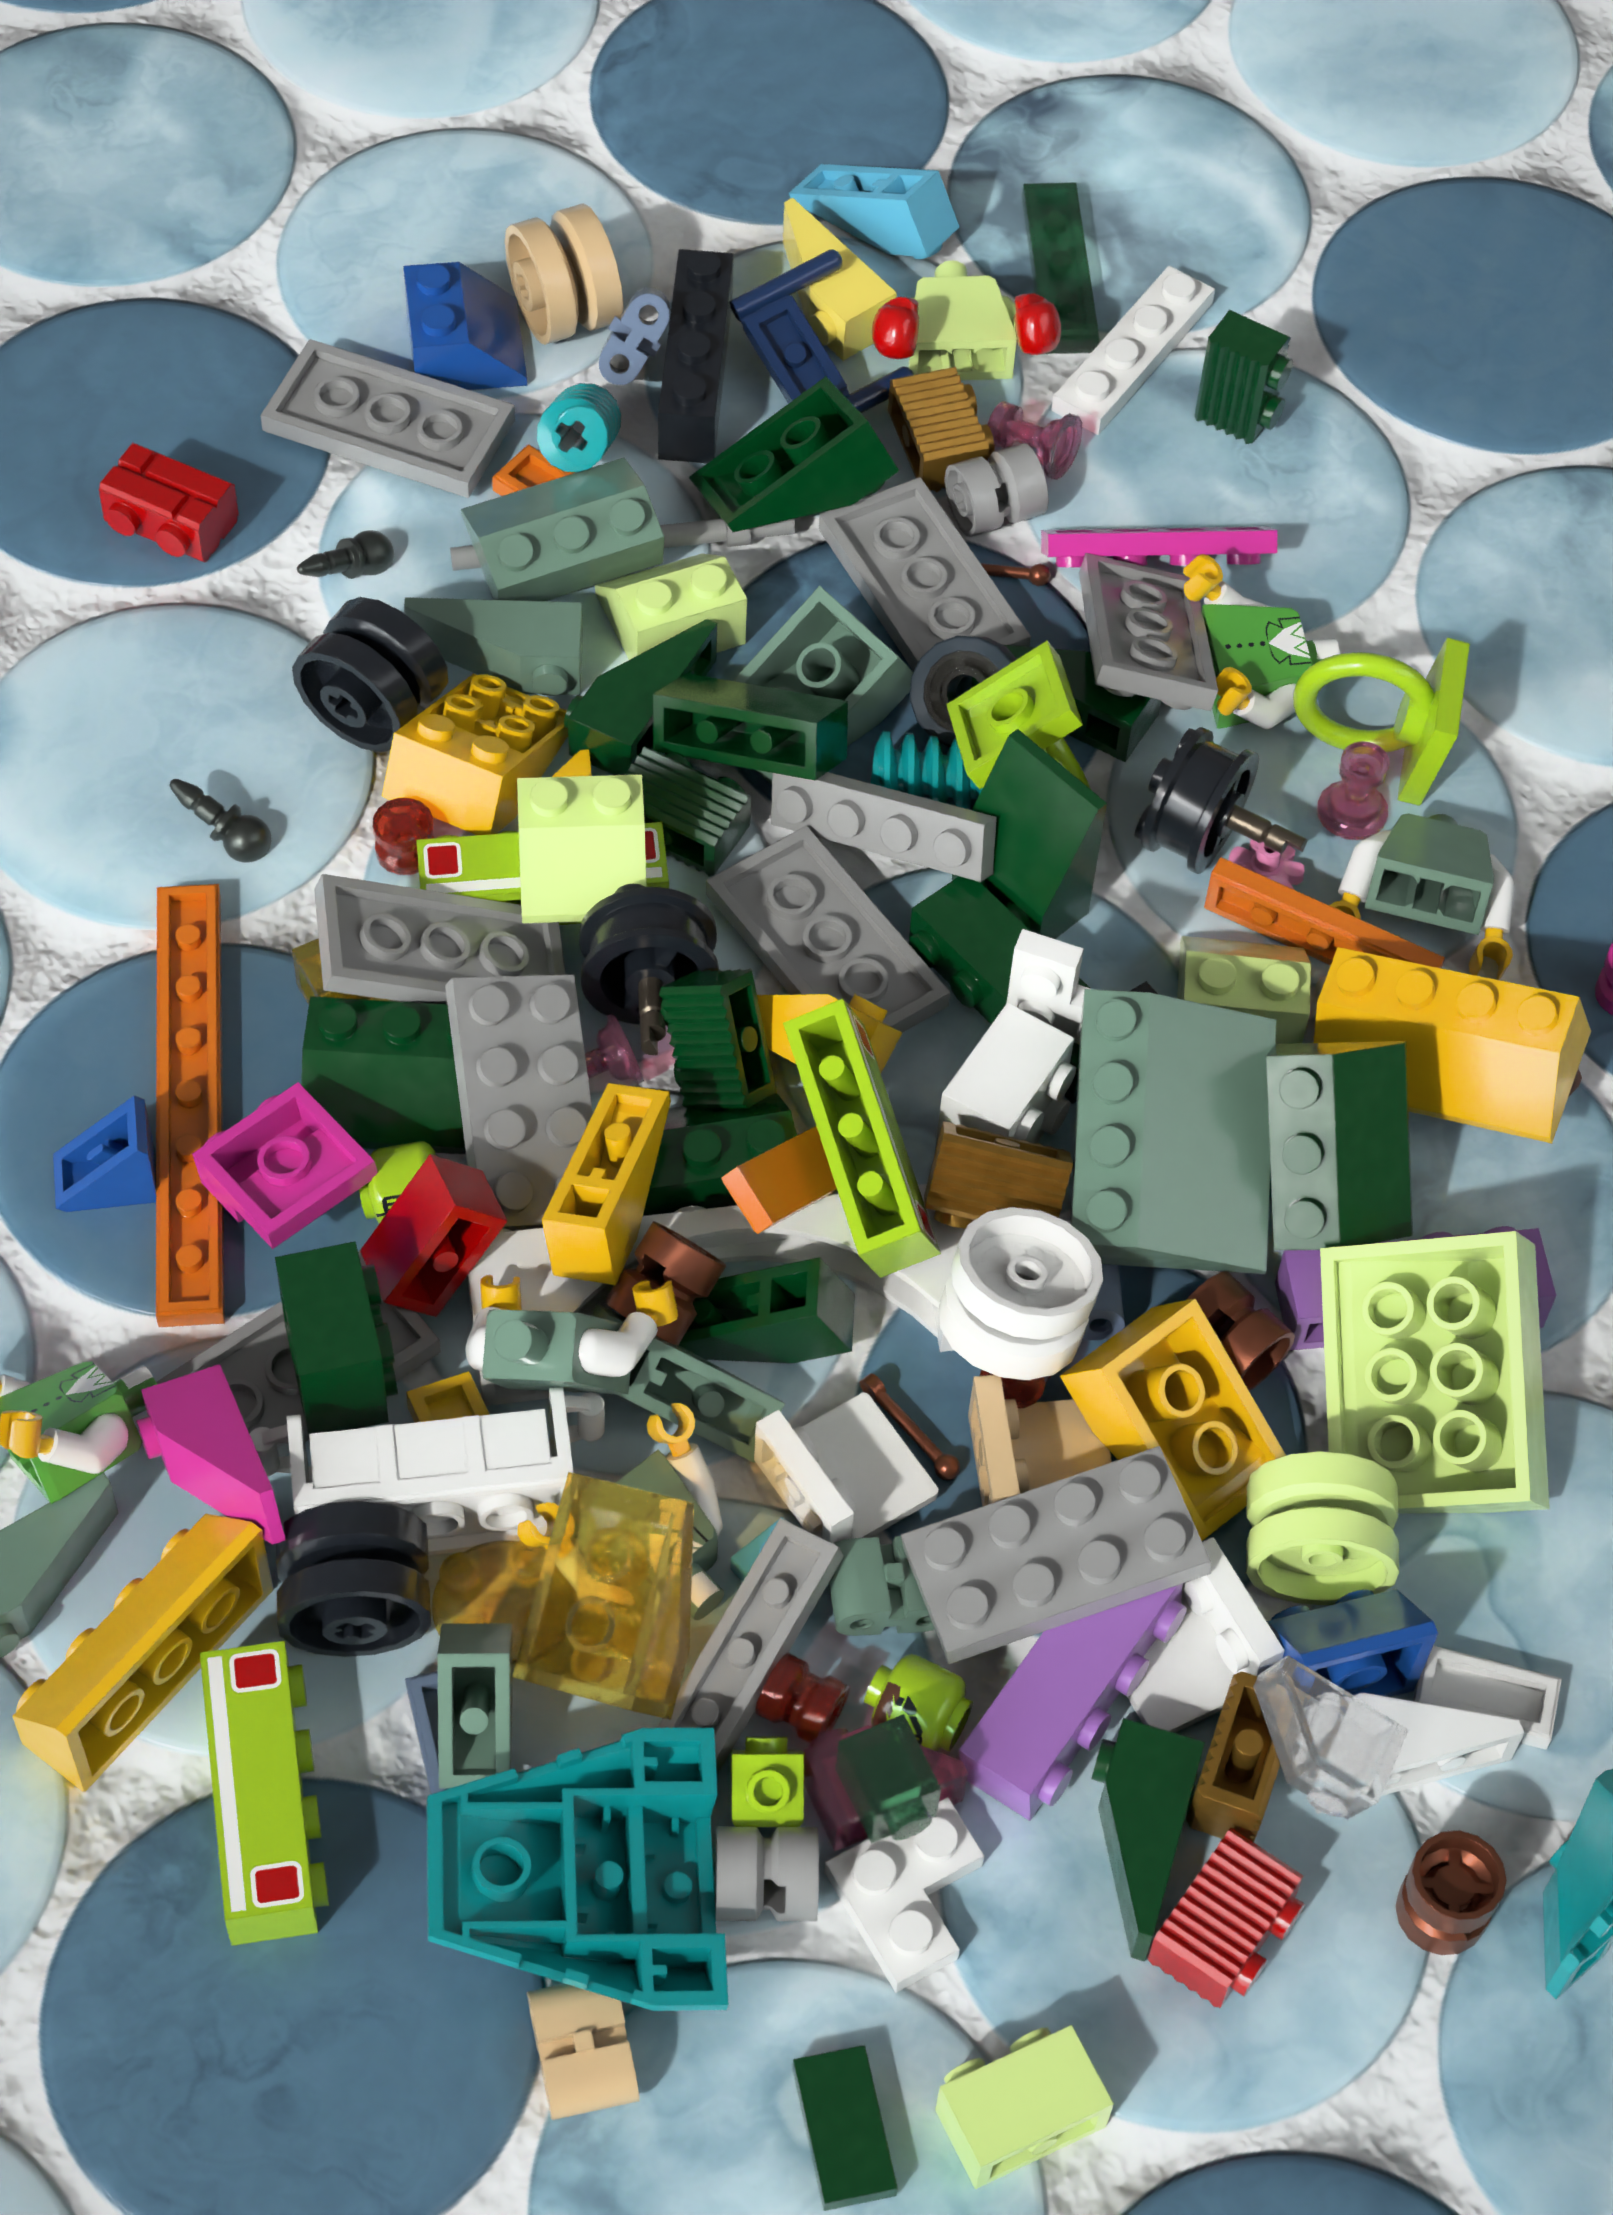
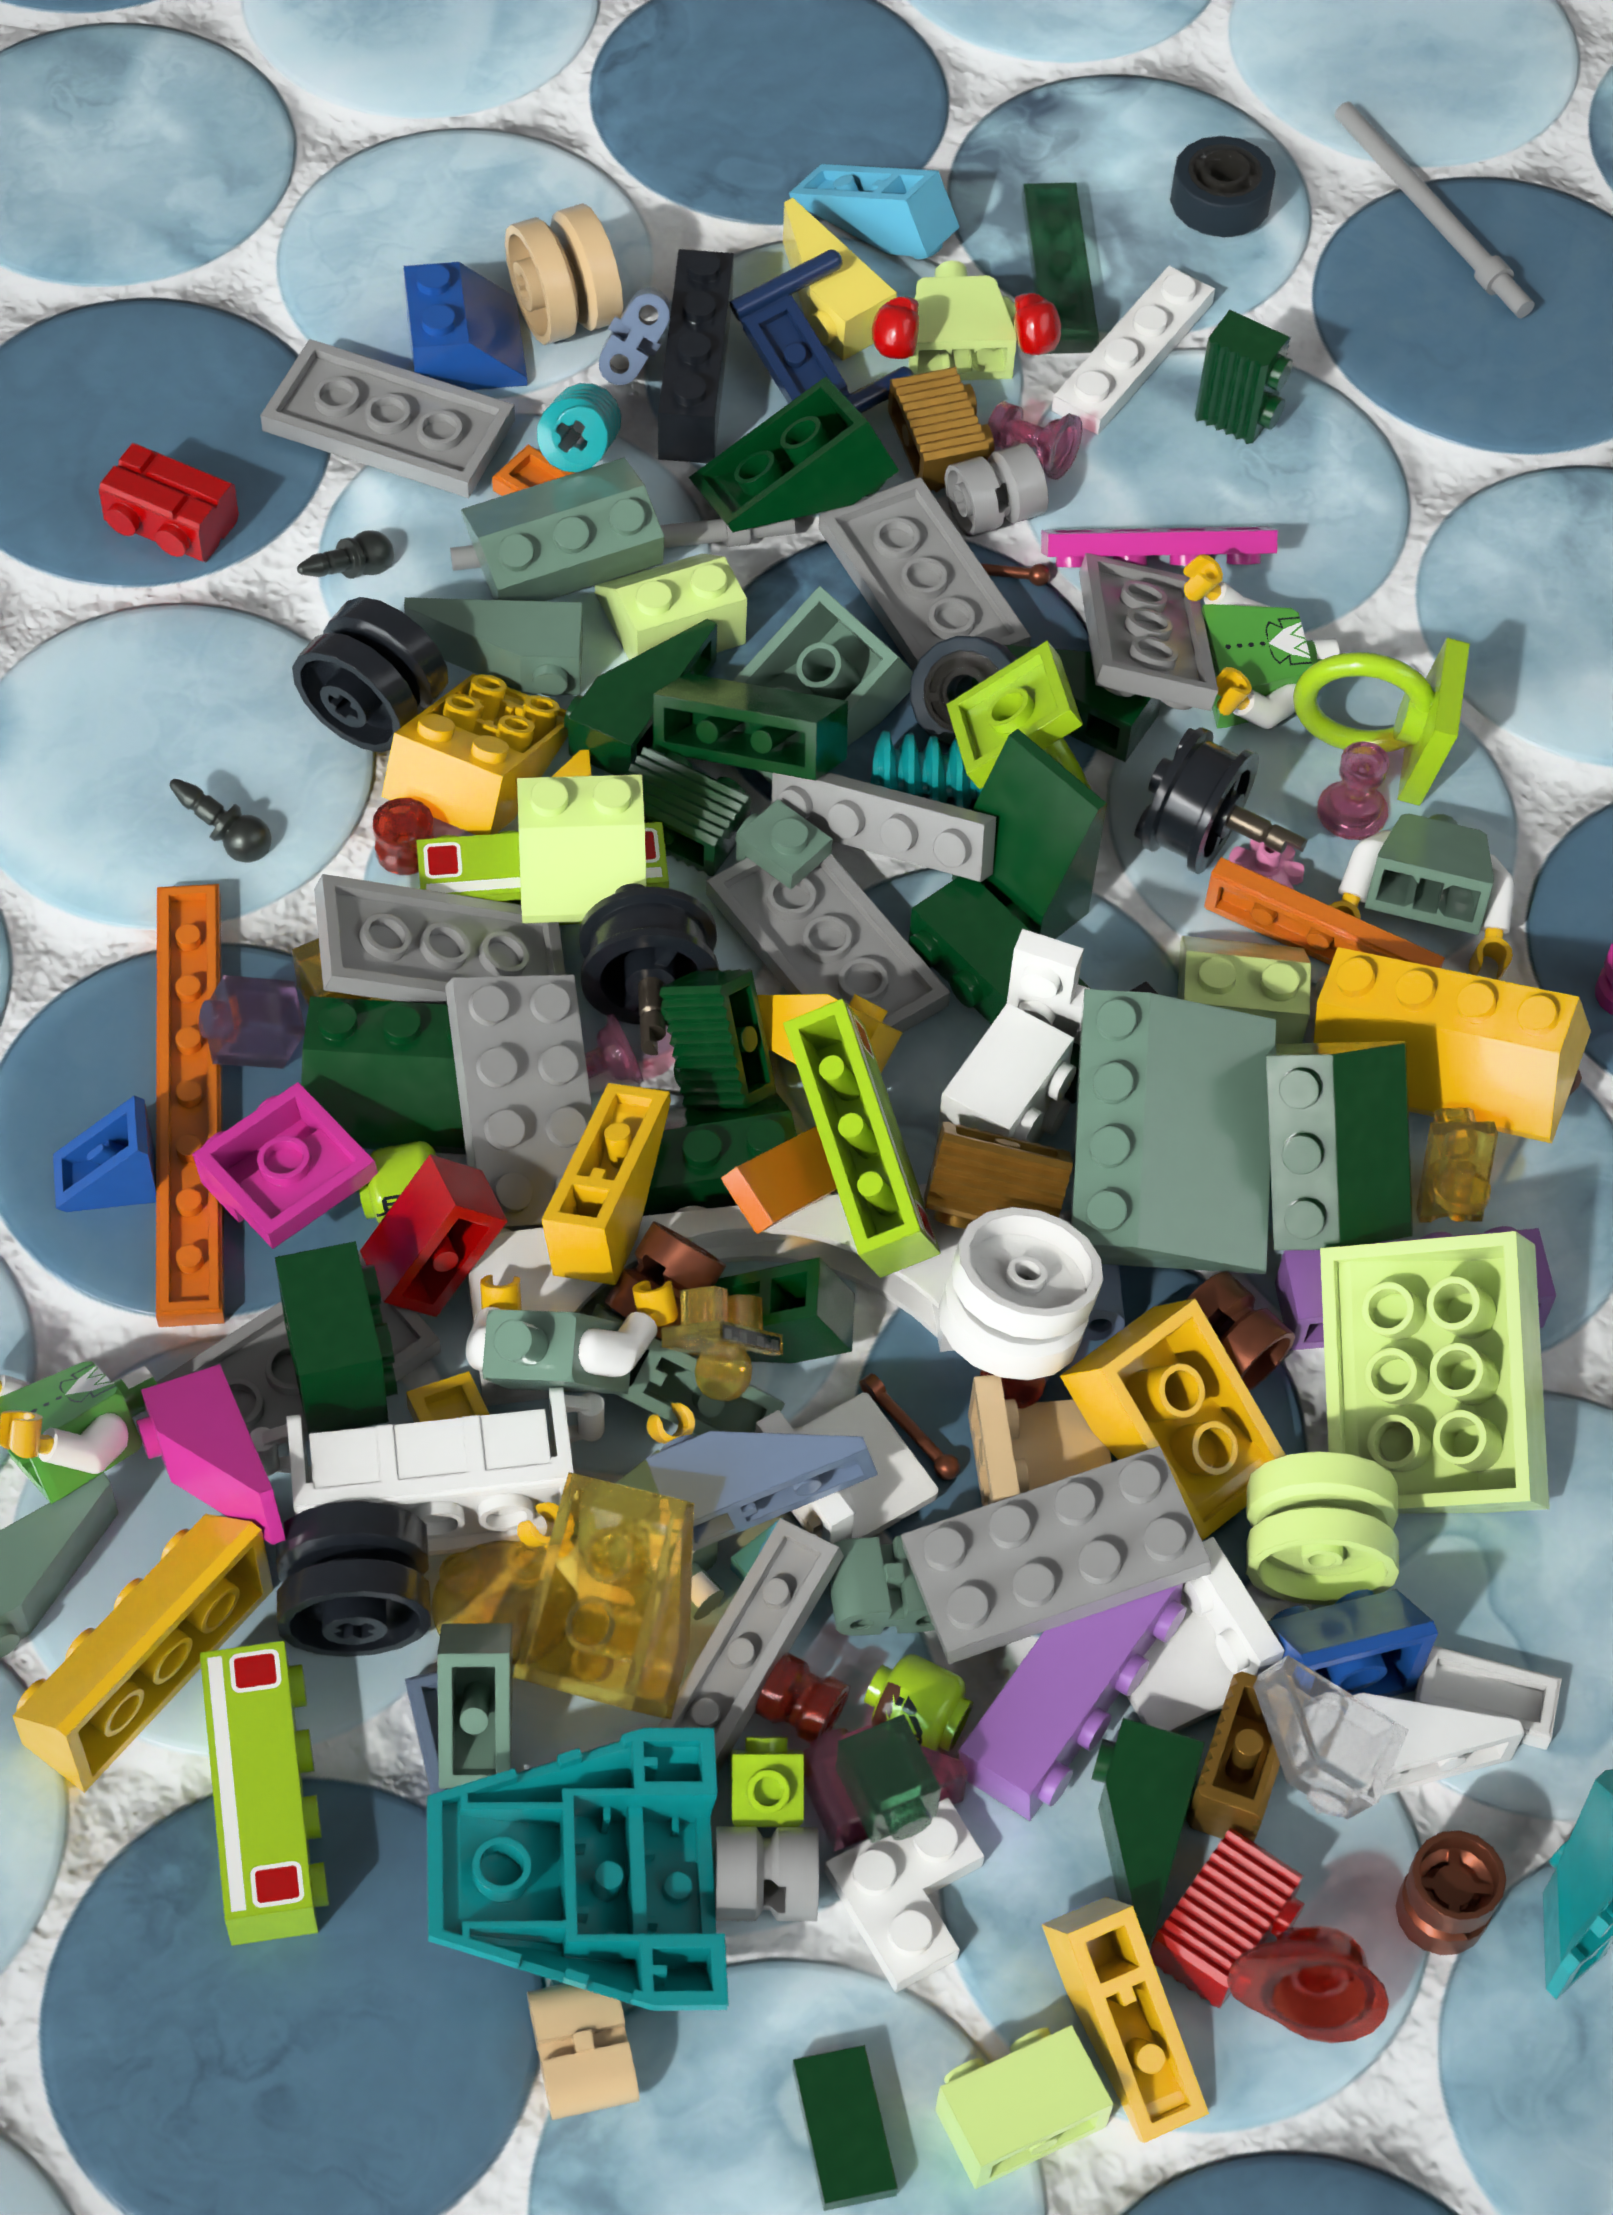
none -> clear purple brick [199,975,305,1069]
none -> sand blue slope [646,1431,878,1554]
none -> clear yellow hips [661,1286,783,1401]
none -> sand green bracket [735,799,833,889]
none -> yellow slope [1041,1897,1209,2143]
none -> black wheel [1170,136,1276,237]
none -> clear red piece [1227,1926,1389,2043]
none -> light grey bar [1335,102,1535,318]
none -> clear yellow hips [1416,1107,1498,1223]

